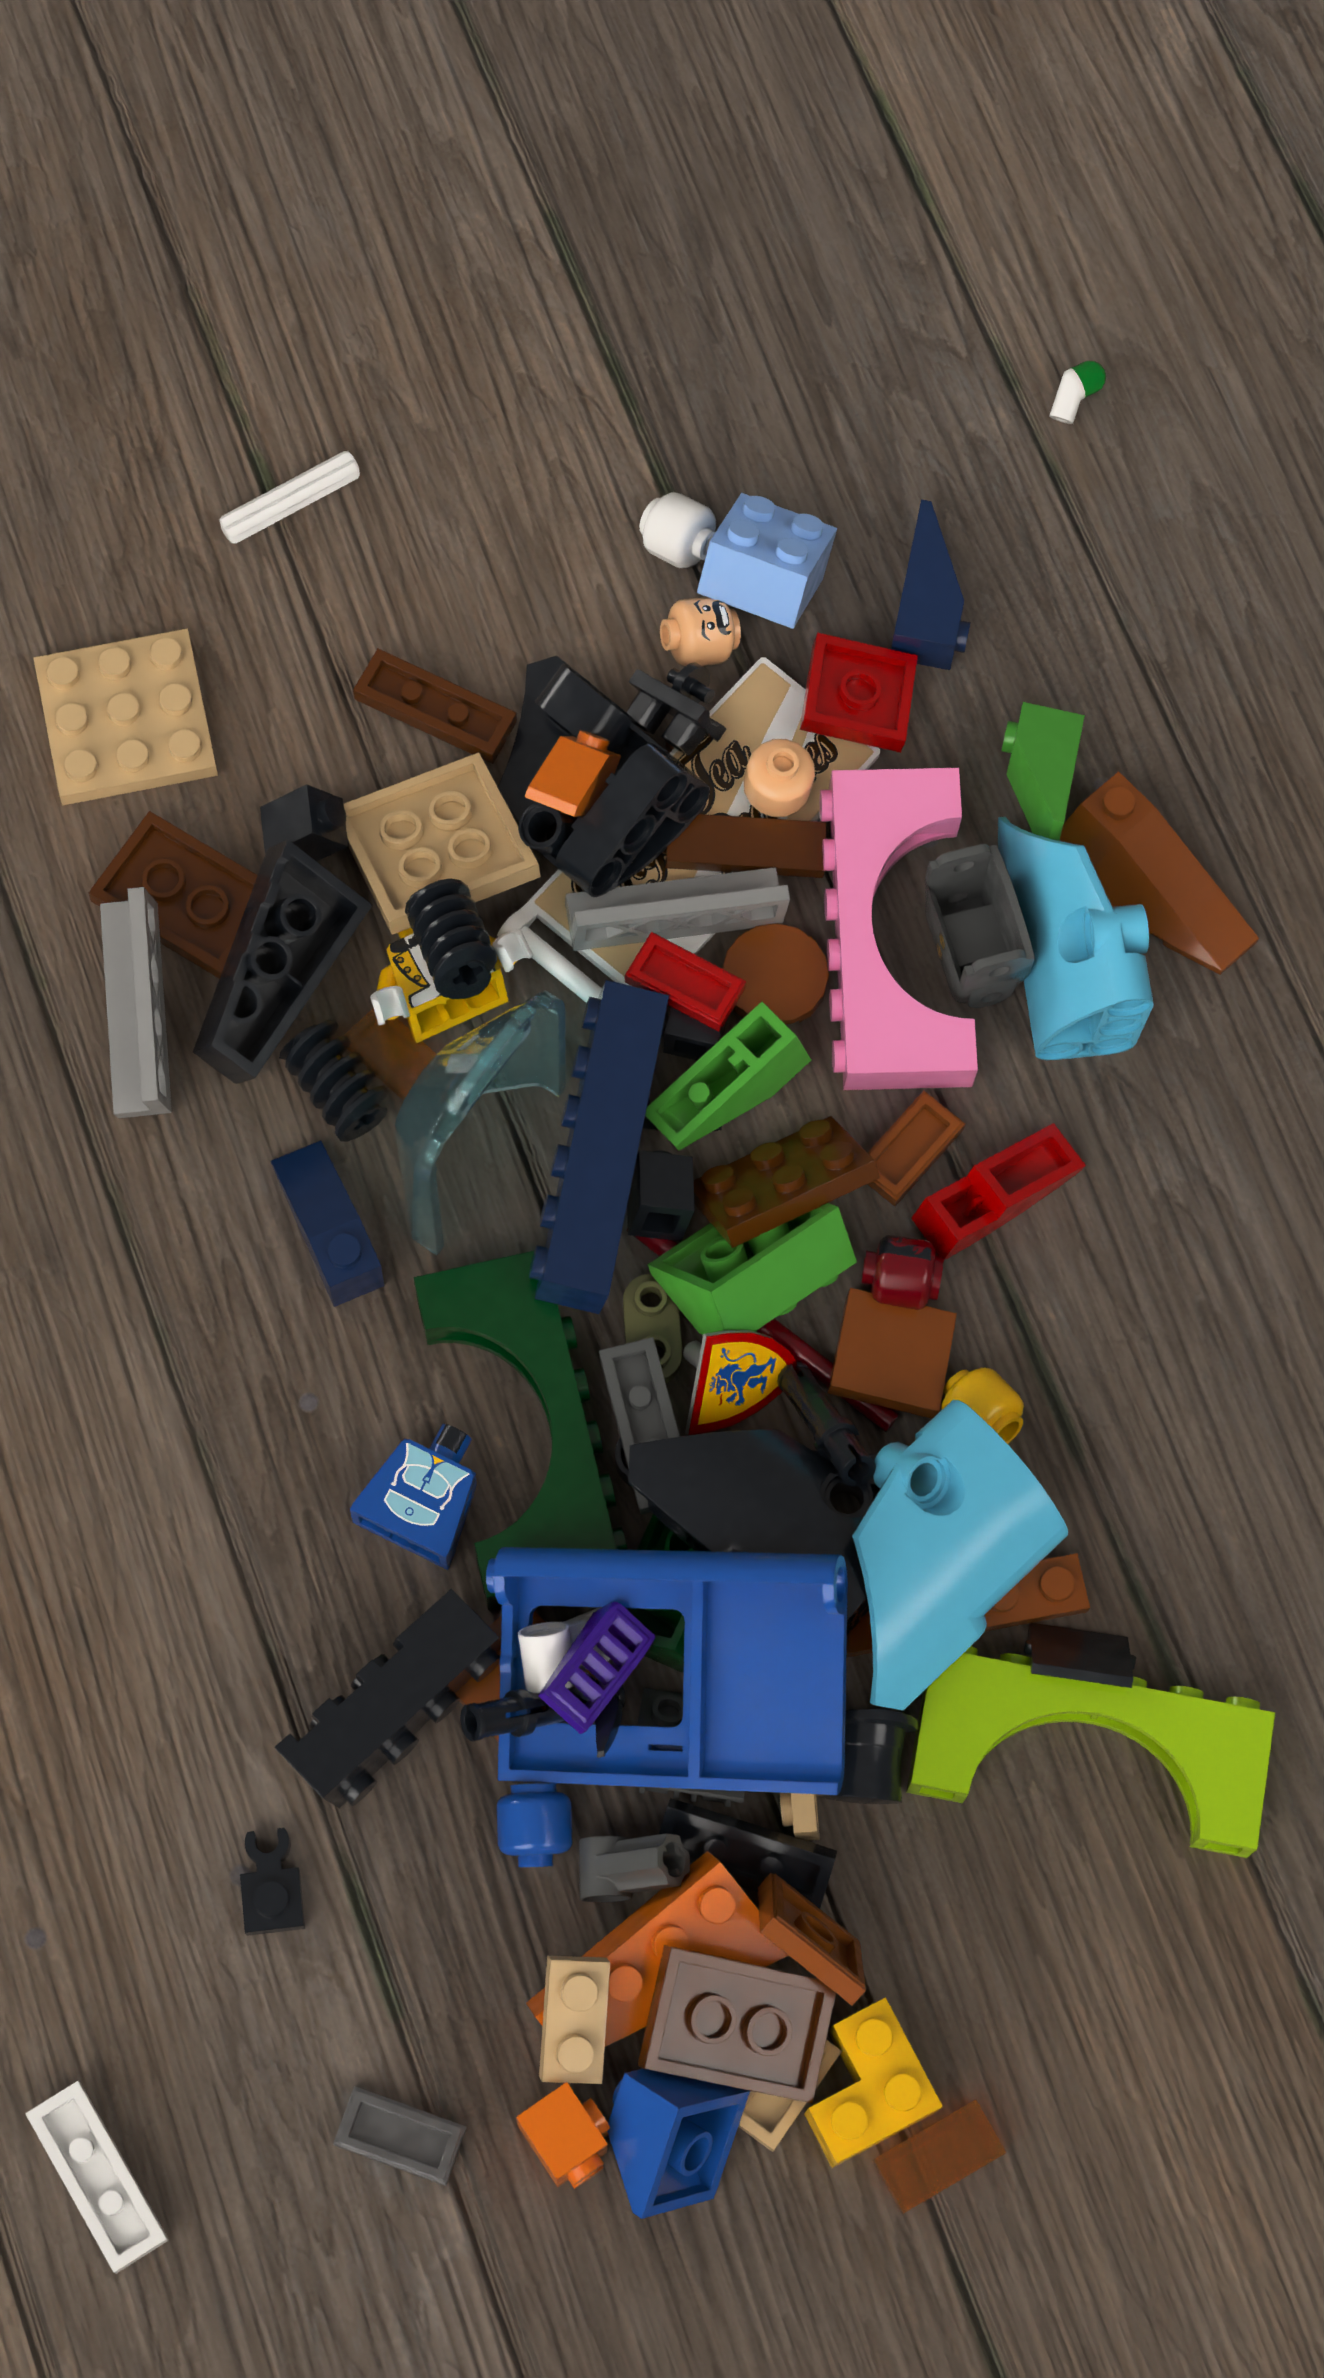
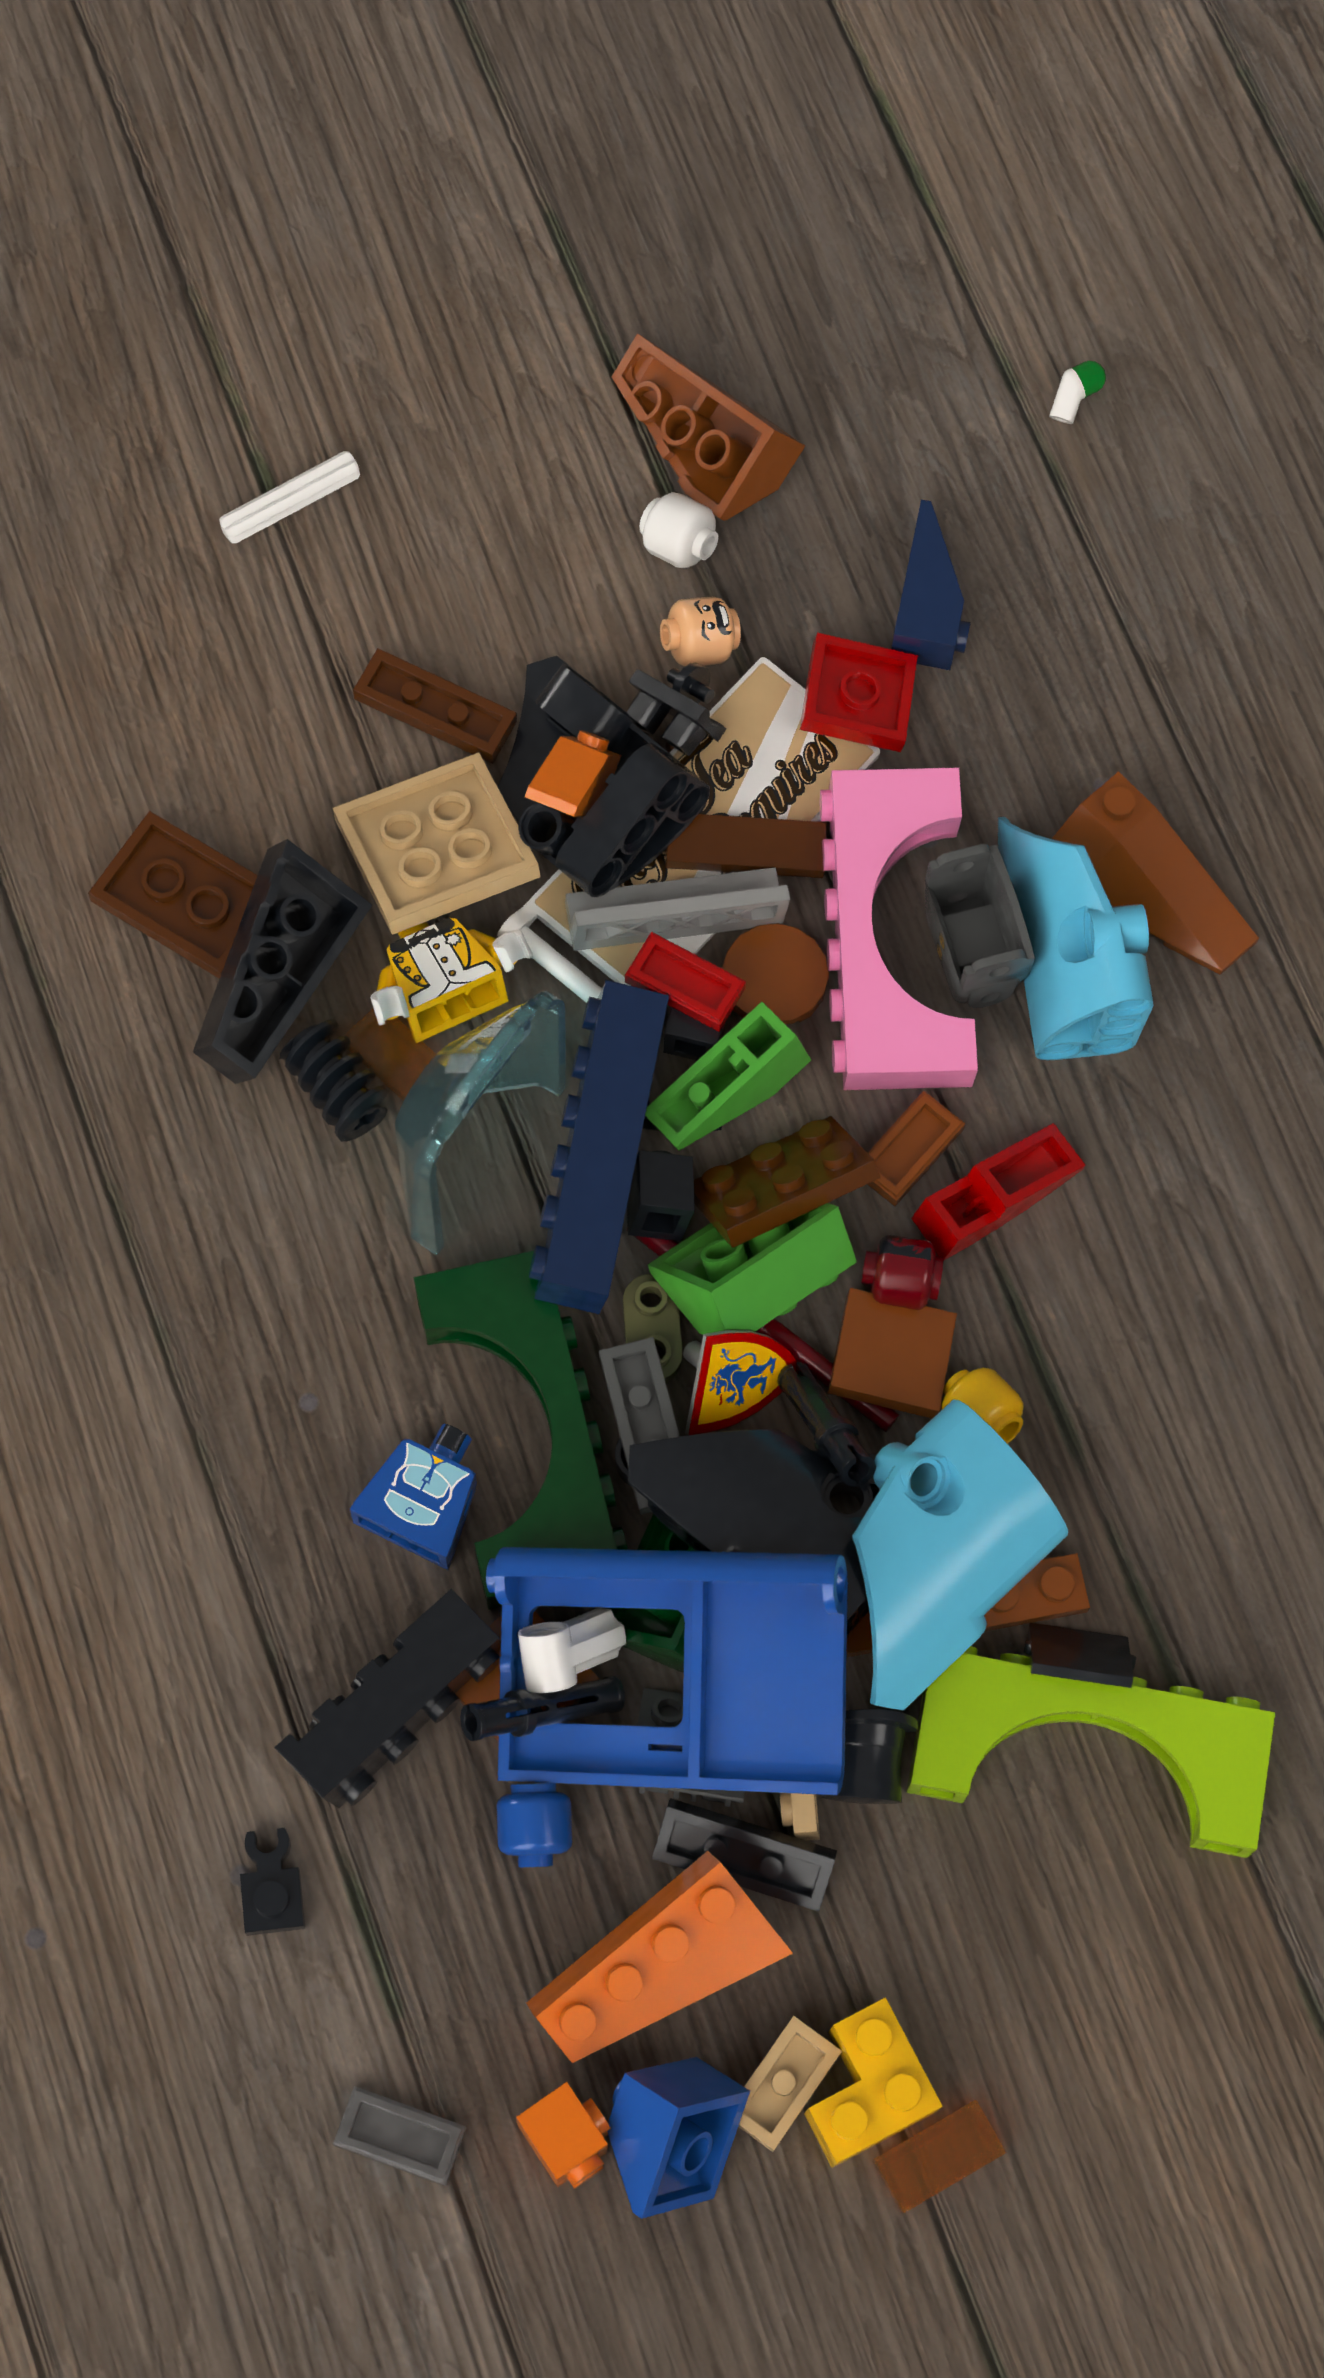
white plate [25,2081,169,2274] -> none
tan plate [33,628,218,806] -> none
light grey fence [100,887,172,1118] -> none
black brick [260,784,348,861] -> none
dark blue slope [271,1140,385,1307] -> none
black piece [405,878,497,999] -> none
dark purple slope [538,1601,655,1734] -> none
tan plate [539,1955,610,2084] -> none
black bar [572,1672,622,1758] -> none
dark grey piece [579,1833,690,1903] -> none
plate [638,1945,836,2103] -> none
light blue brick [697,493,837,629] -> none
light nougat head [744,739,815,817] -> none
dark orange tile [758,1873,866,2006] -> none
bright green slope [1001,702,1085,841] -> none
none -> dark orange wedge [611,333,805,521]

